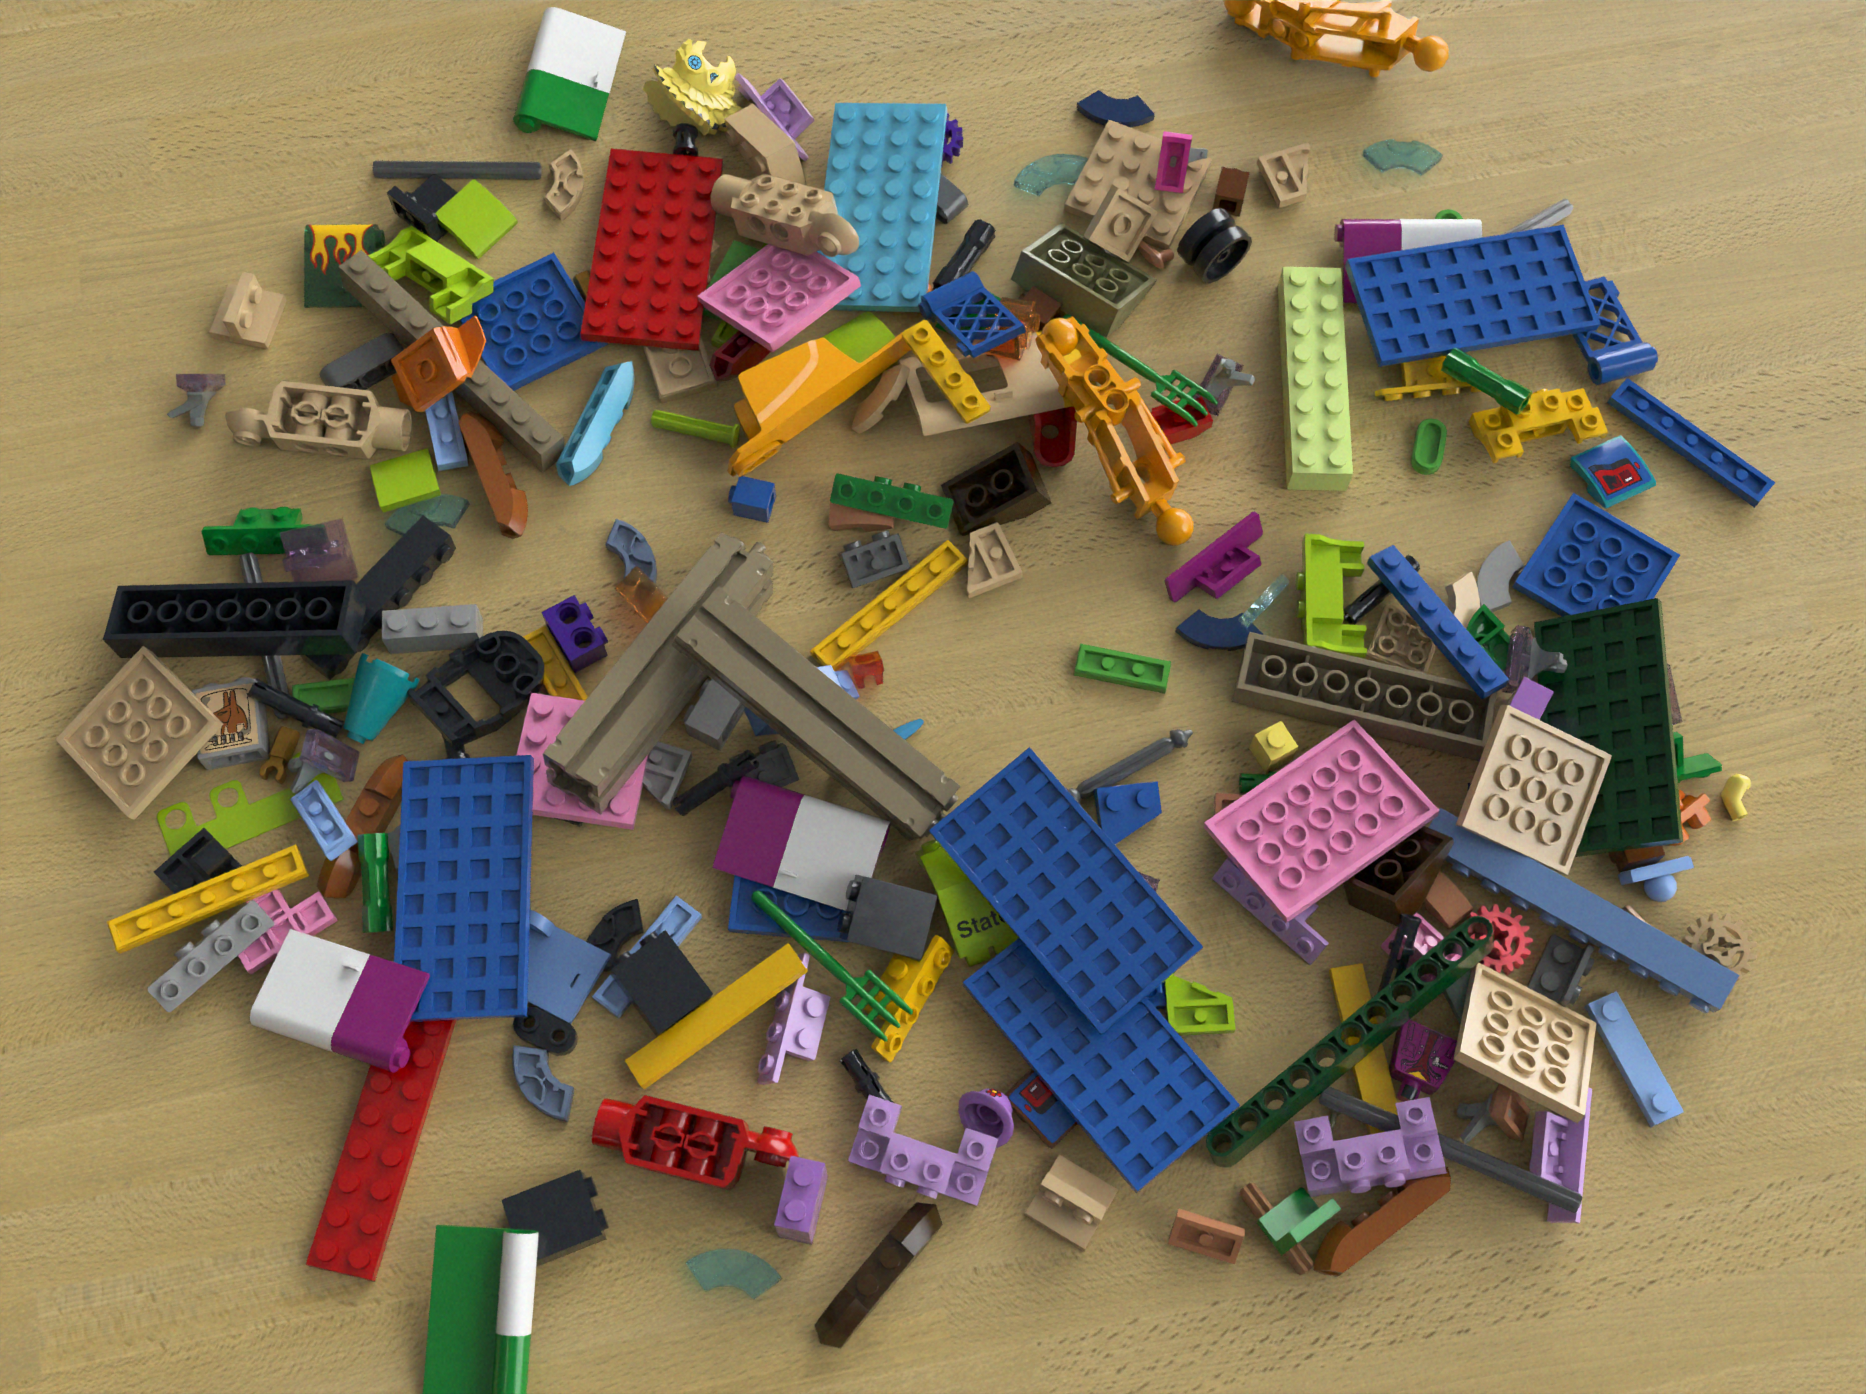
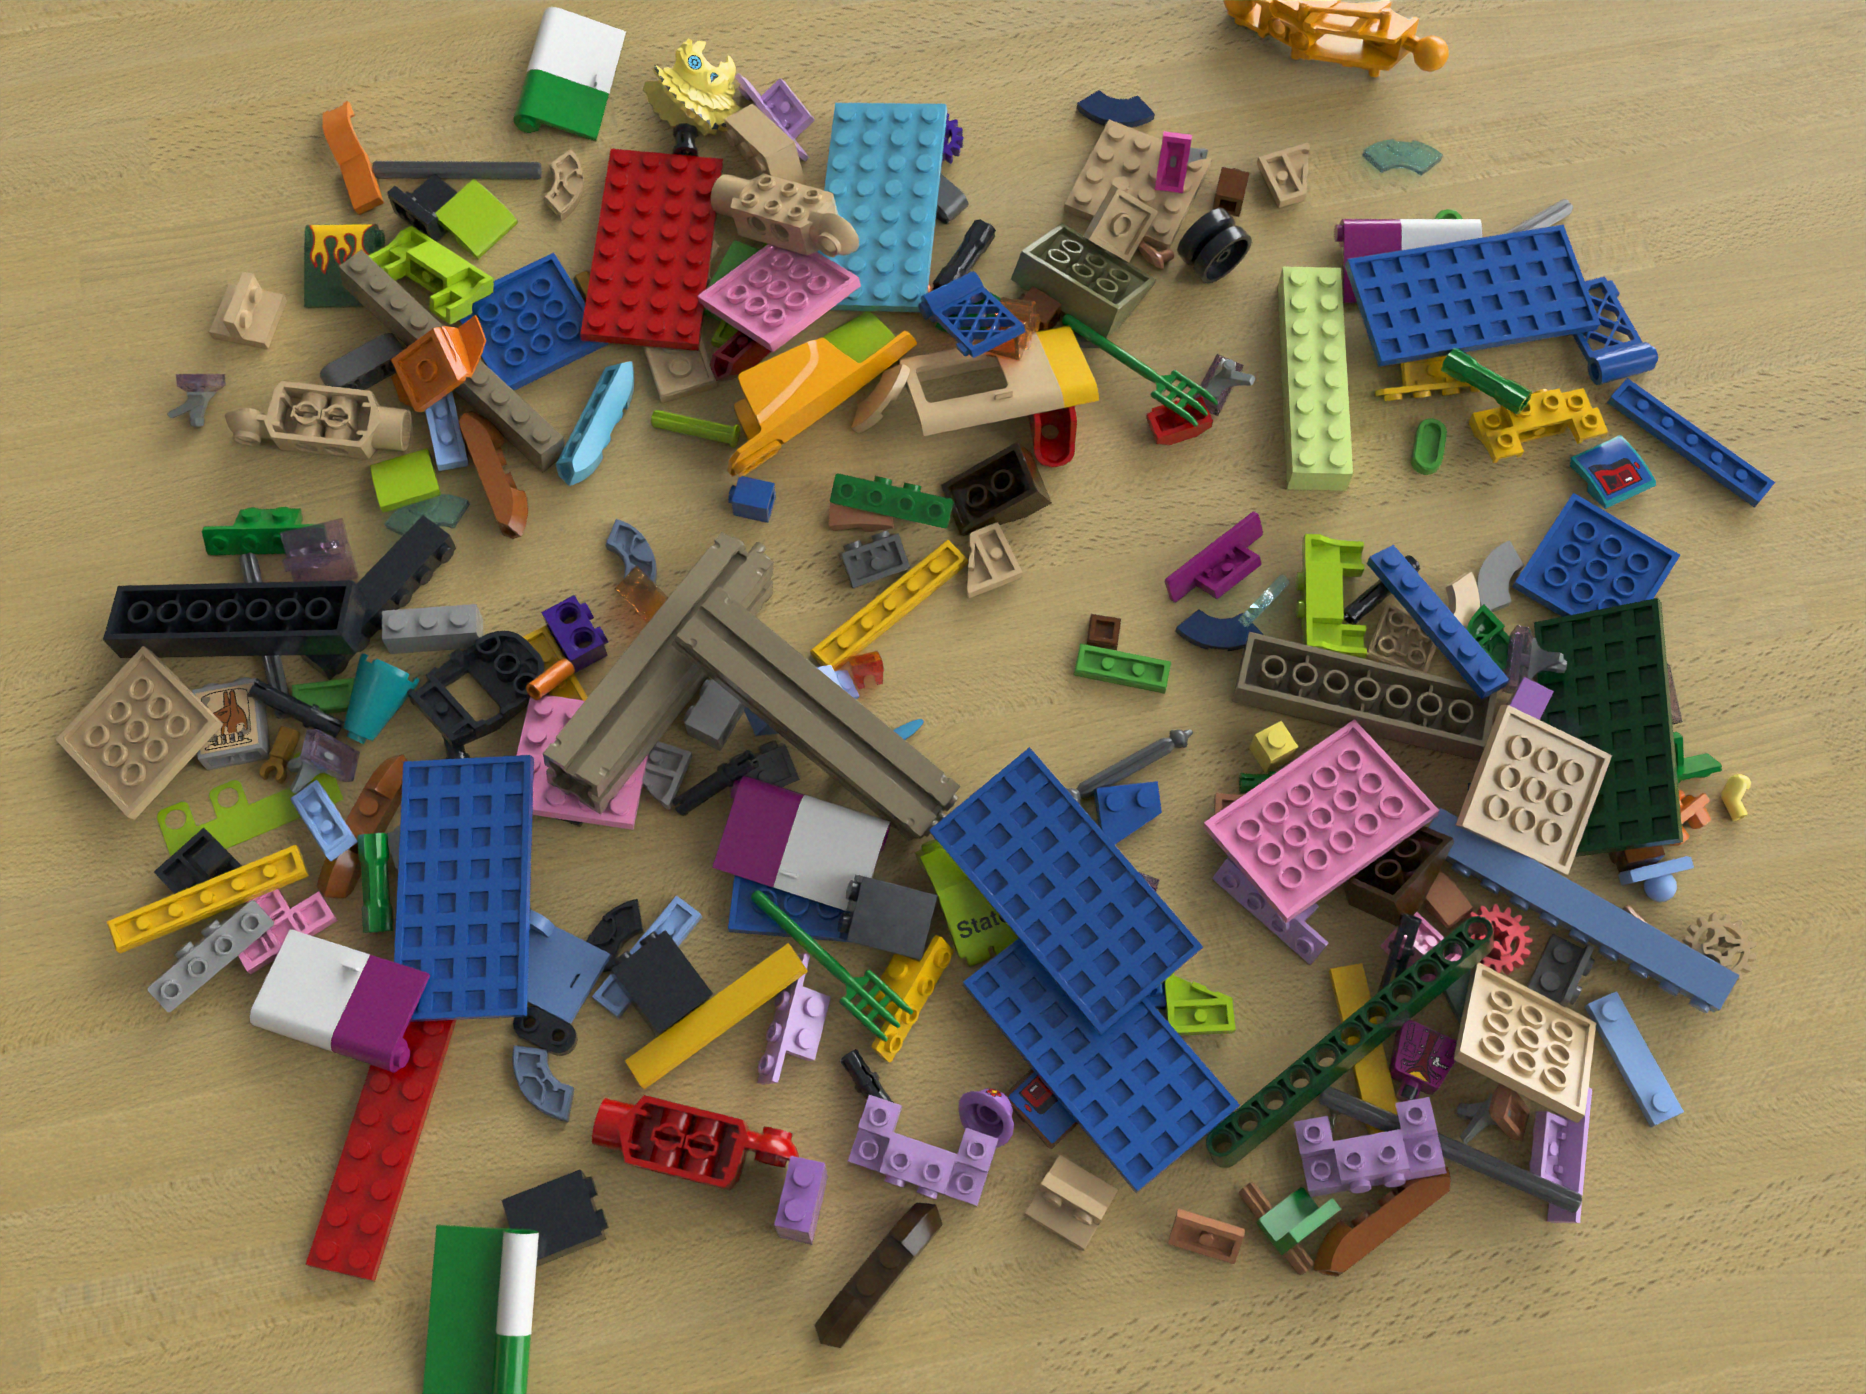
clear light blue tile [685,1249,782,1300] -> none
yellow bracket [902,320,991,424] -> none
clear light blue tile [1014,154,1088,196] -> none
light orange piece [1036,316,1194,546] -> none
none -> orange piece [322,101,384,215]
none -> orange axle [526,658,575,700]
none -> reddish brown tile [1086,614,1121,651]

